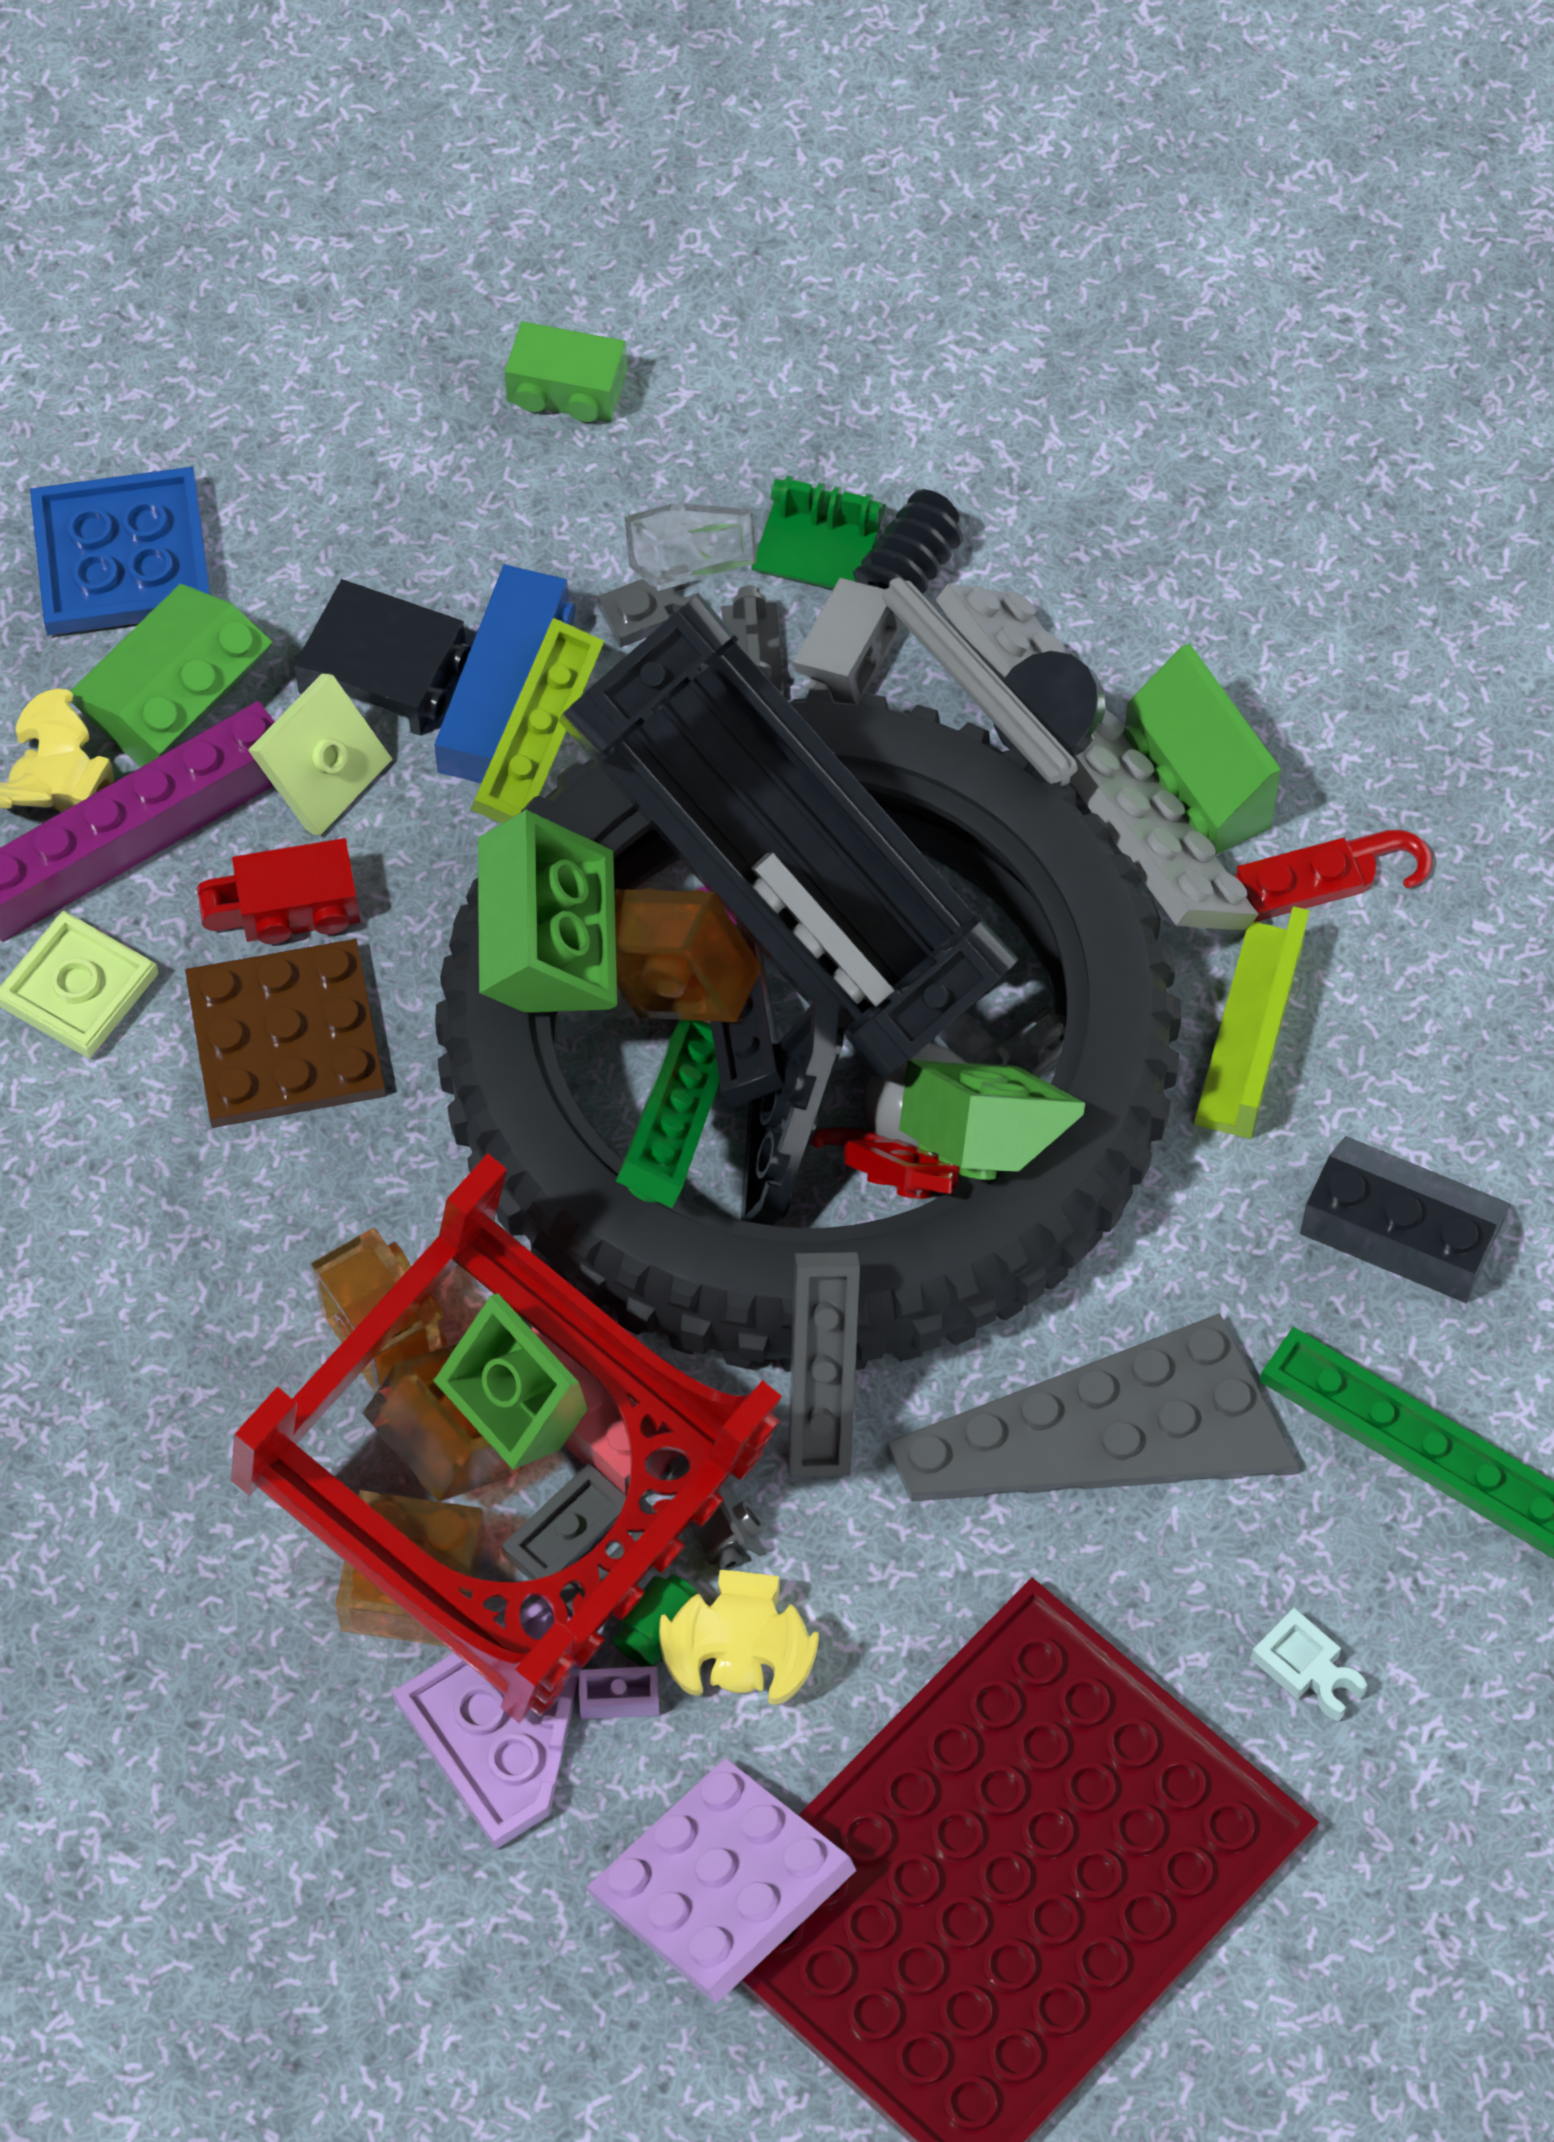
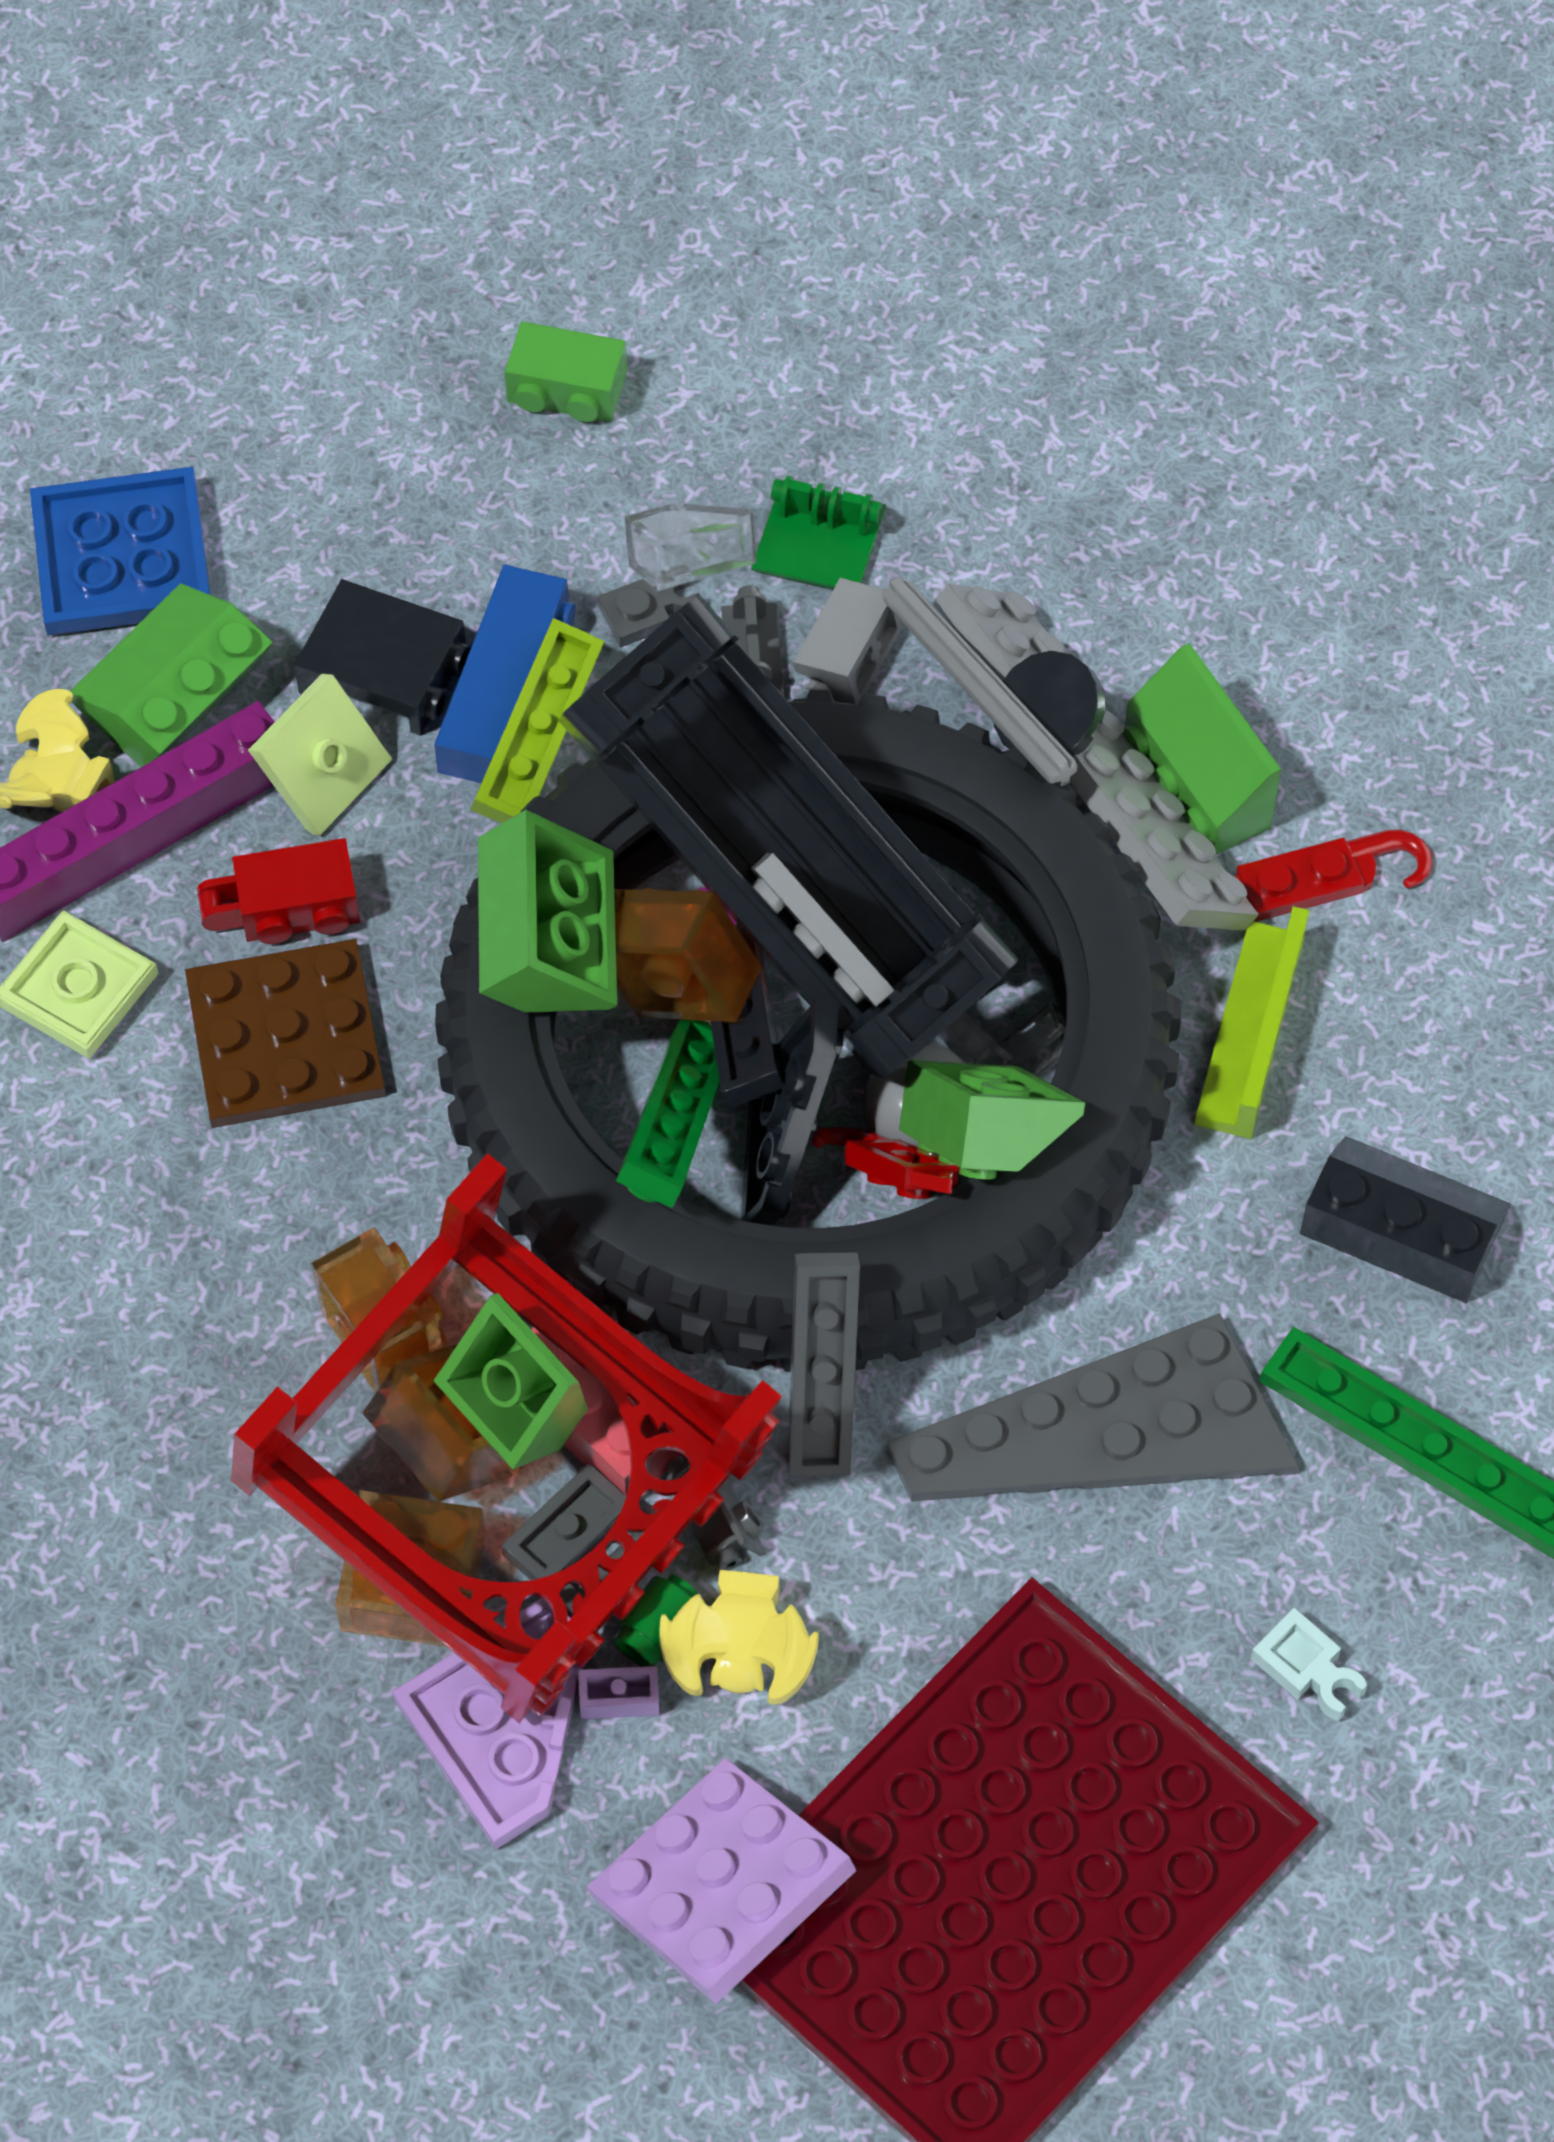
black piece [853,489,963,595] -> none

